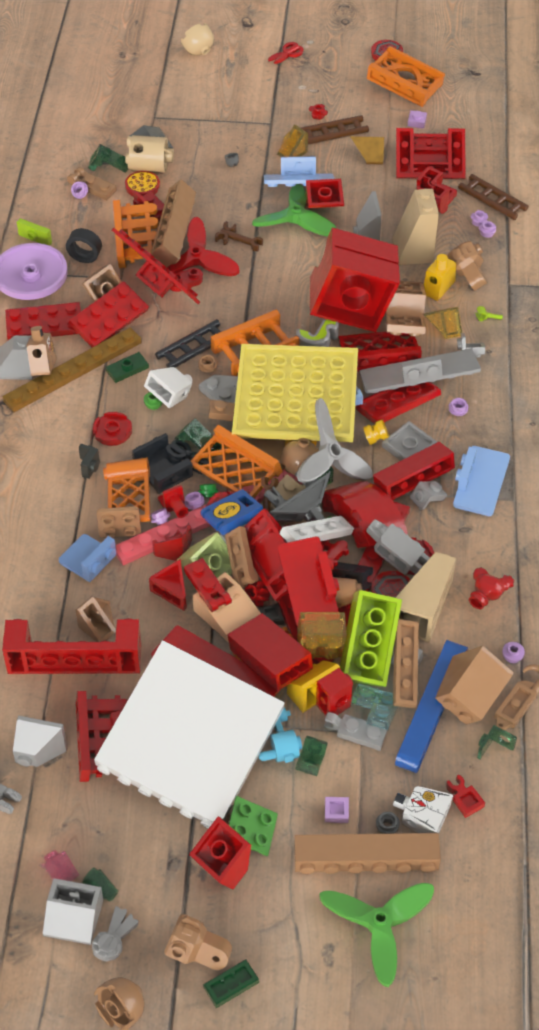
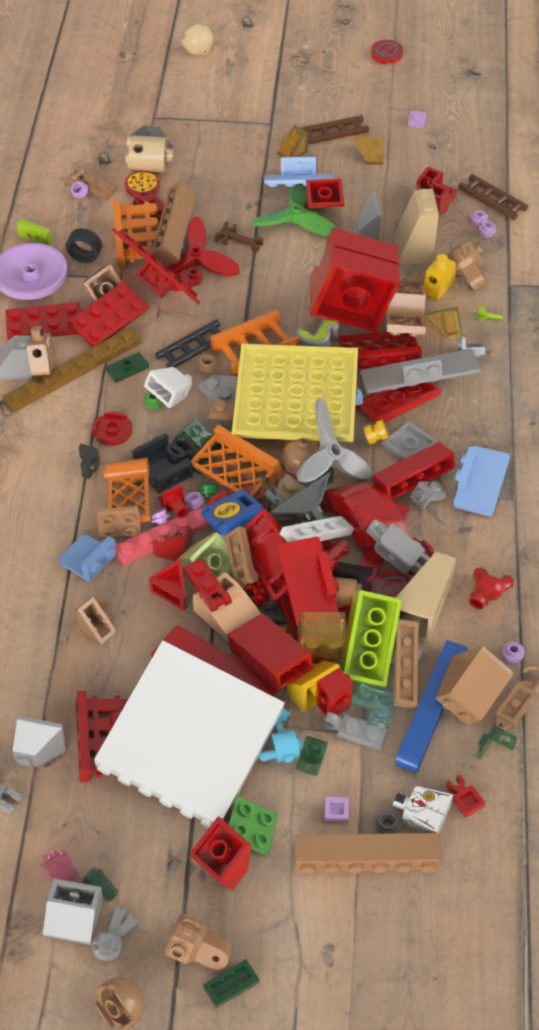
red plate [2,618,142,674] -> none
clear green bracket [88,144,128,173] -> none
dark grey hinge [225,153,239,167] -> none
red piece [268,42,304,64] -> none
red plate [309,104,328,120] -> none
bright green piece [319,883,434,987] -> none
orange fence [367,46,445,107] -> none
red slope [396,128,466,179] -> none
lavender plate [449,398,469,416] -> none

